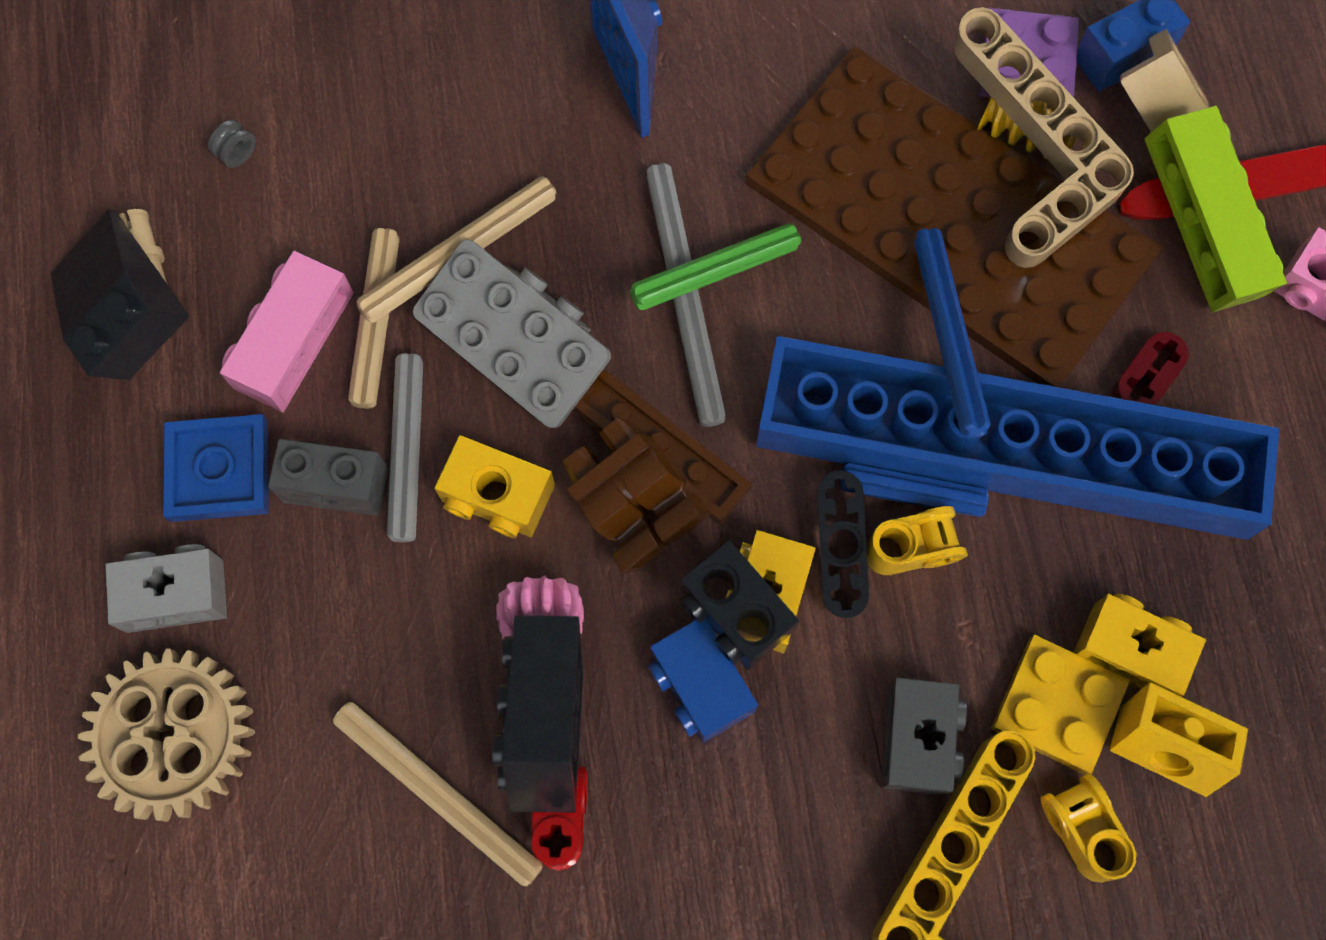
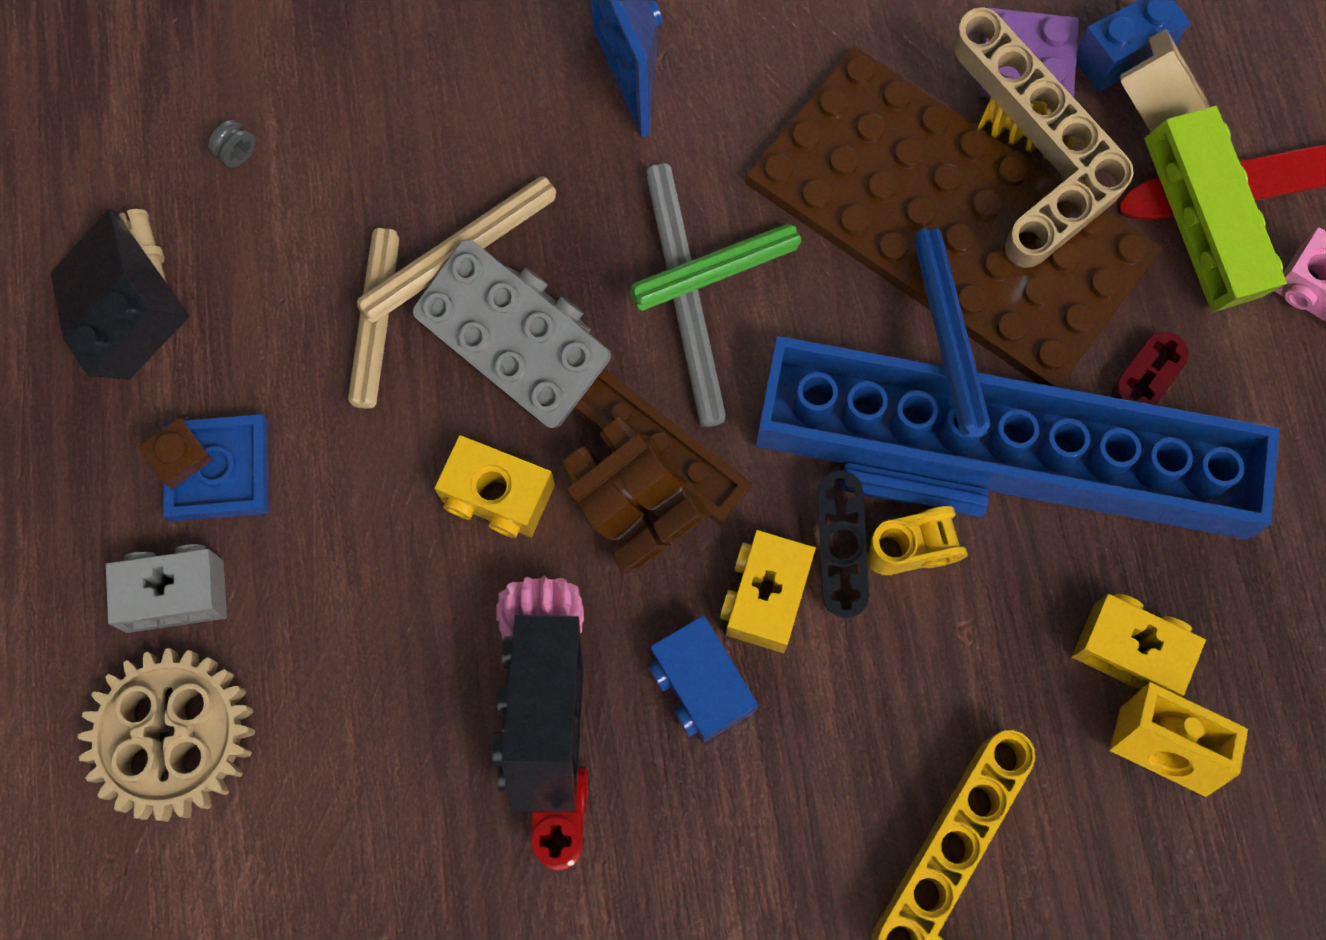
bright pink brick [219,250,354,413] -> none
dark grey brick [268,439,389,516] -> none
tan axle [333,702,543,886] -> none
light grey axle [387,353,423,543] -> none
black brick [679,540,800,670] -> none
dark grey brick [881,678,967,796] -> none
yellow plate [990,634,1130,775] -> none
yellow piece [1040,773,1136,883] -> none
none -> reddish brown plate [138,417,213,490]

